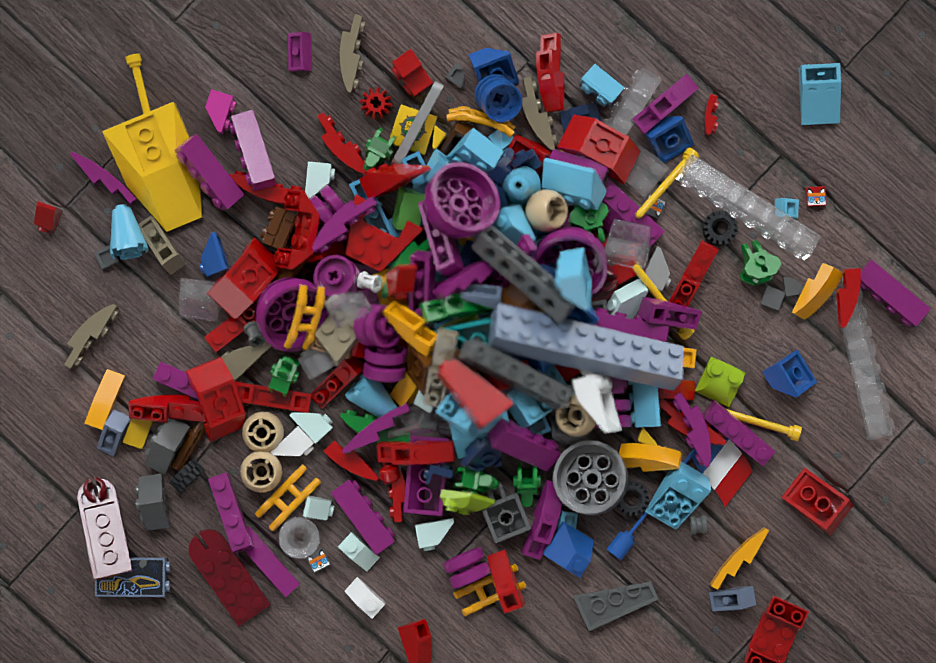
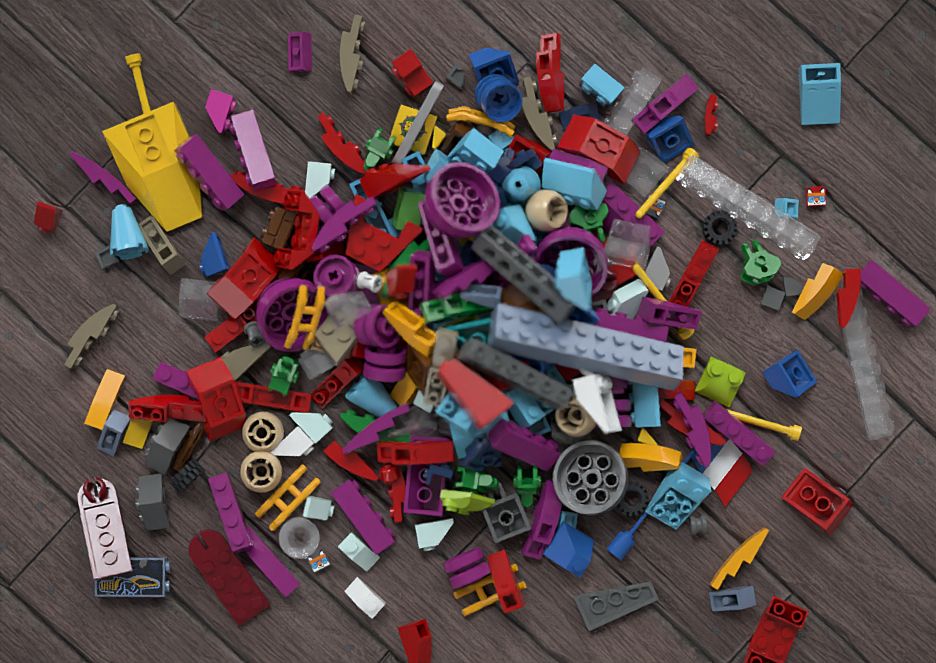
red gear [360,87,392,120] -> none

